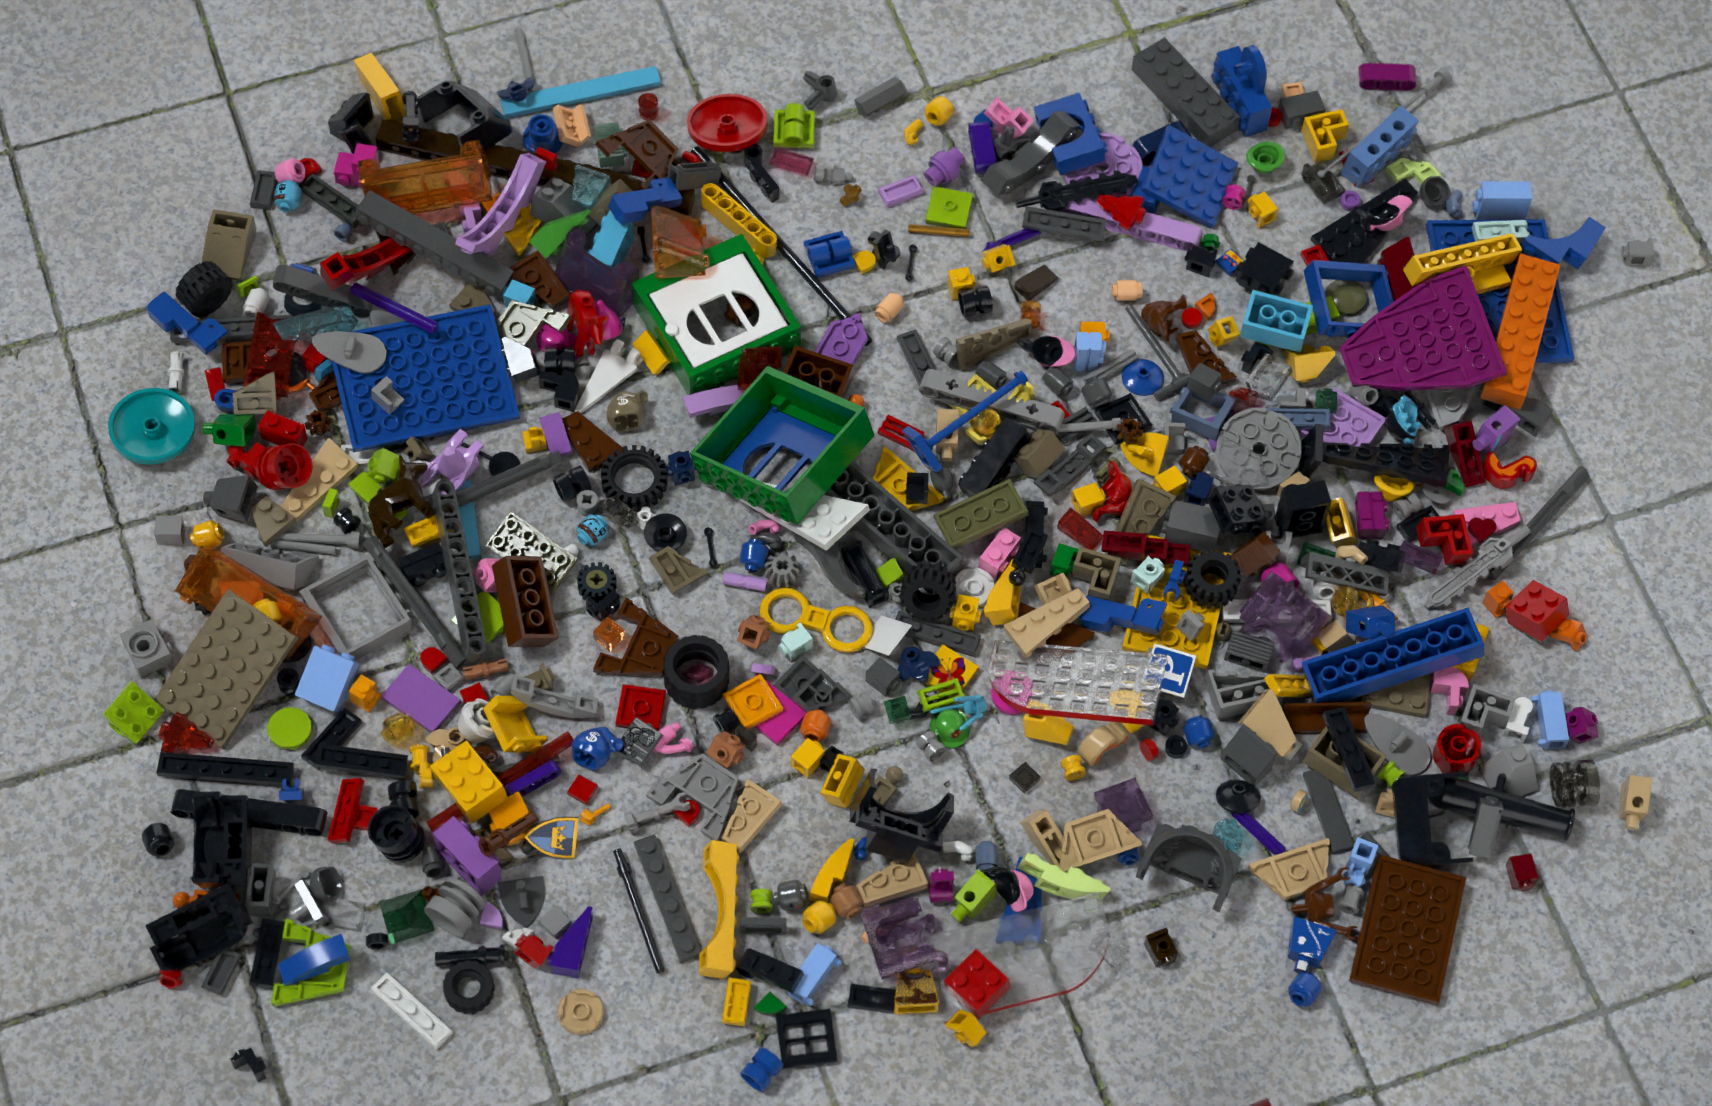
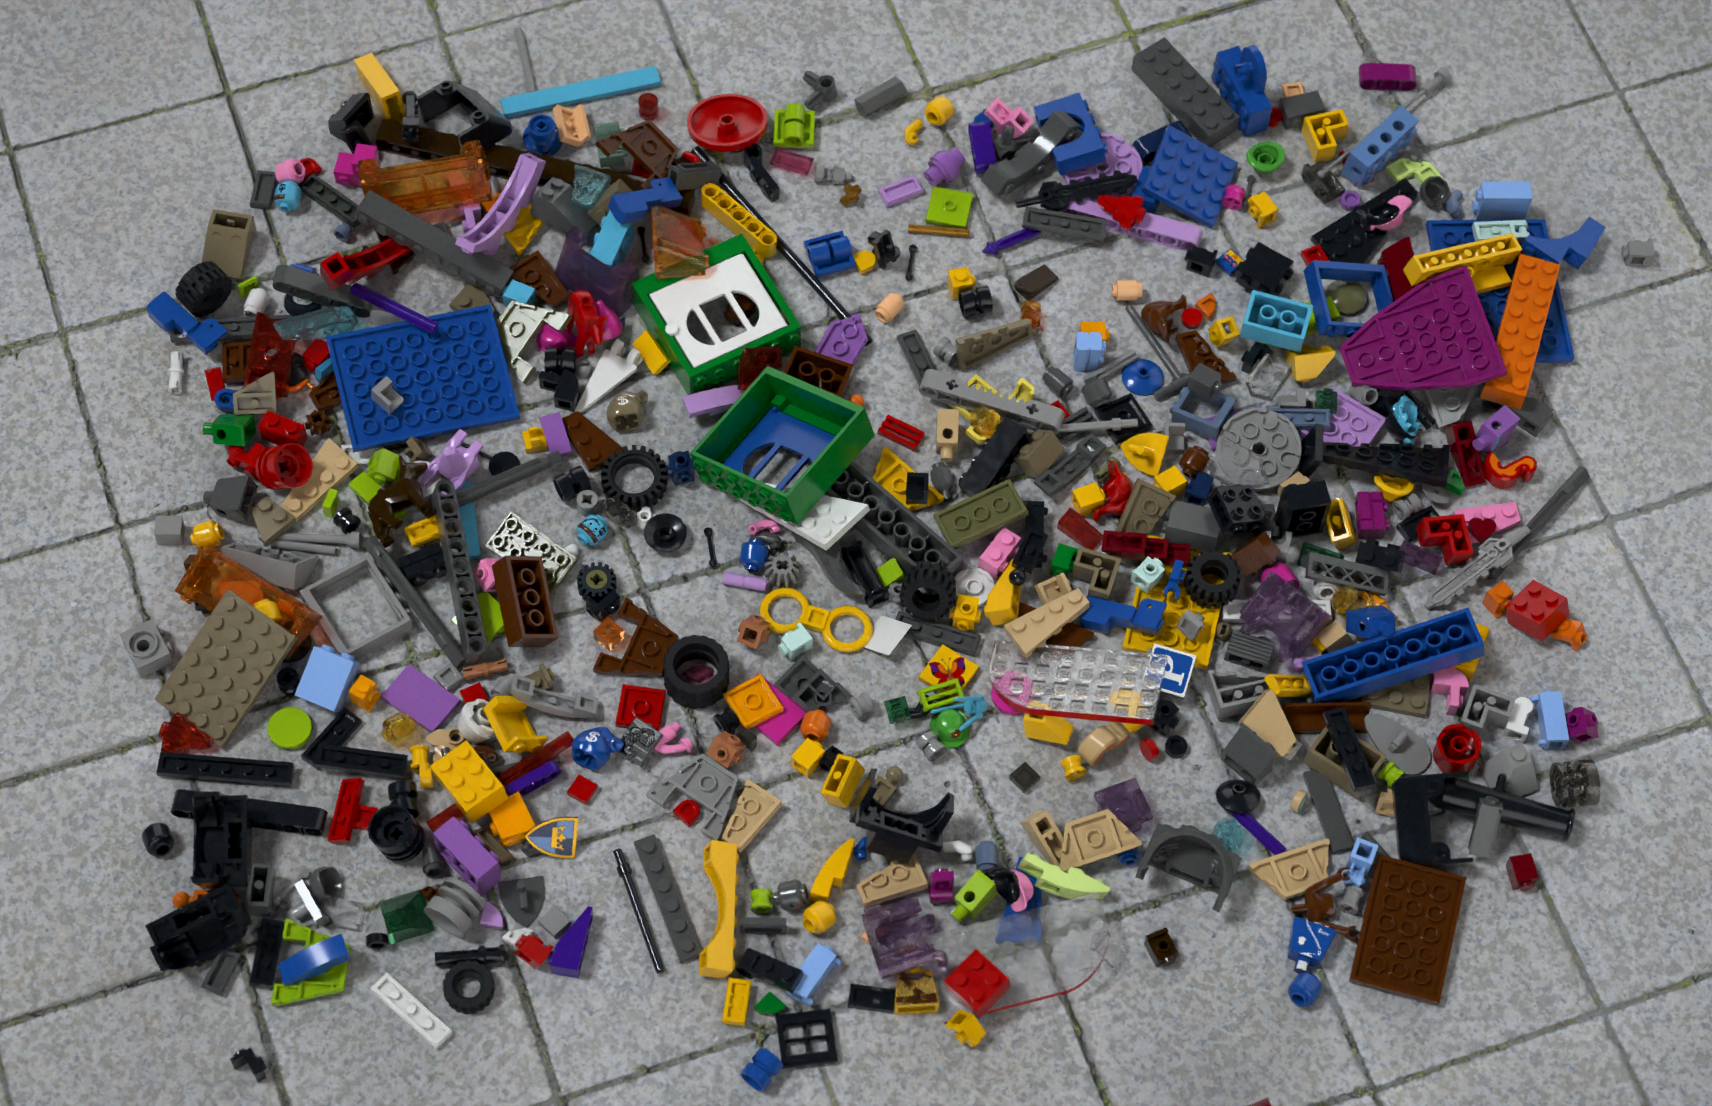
lime plate [102,681,165,744] -> none
teal dish [108,388,195,465] -> none
red plate [159,970,183,989] -> none
blue tile [279,778,304,801] -> none
light grey shield [312,331,387,374] -> none
red tile [420,647,447,674] -> none
reddish brown pin [478,811,539,857] -> none
dark blue plate [497,77,535,102] -> none
slope [501,337,541,382] -> none
bright green slope [529,209,591,258] -> none
red tile [535,147,557,171] -> none
tan tile [558,989,604,1035] -> none
light orange hand [580,803,611,825] -> none
light grey piece [624,792,691,835] -> none
dark tan wing [649,546,708,594] -> none
lavender tile [751,663,775,675] -> none
medium nougat head [830,884,863,919] -> none
dark grey brick [865,657,900,697] -> none
dark blue plate [898,647,941,683] -> none
blue tile [902,371,1028,473] -> none
dark grey brick [975,360,1007,389] -> none
yellow brick [981,244,1016,273] -> none
black hair [1017,335,1076,367] -> none
reddish brown gear [1116,417,1143,444] -> none
blue head [1183,715,1215,749] -> none
green plate [1200,234,1220,251] -> none
clear red slope [1229,387,1258,407] -> none
tan arm [1335,545,1368,565] -> none
tan torso [1619,775,1652,830] -> none

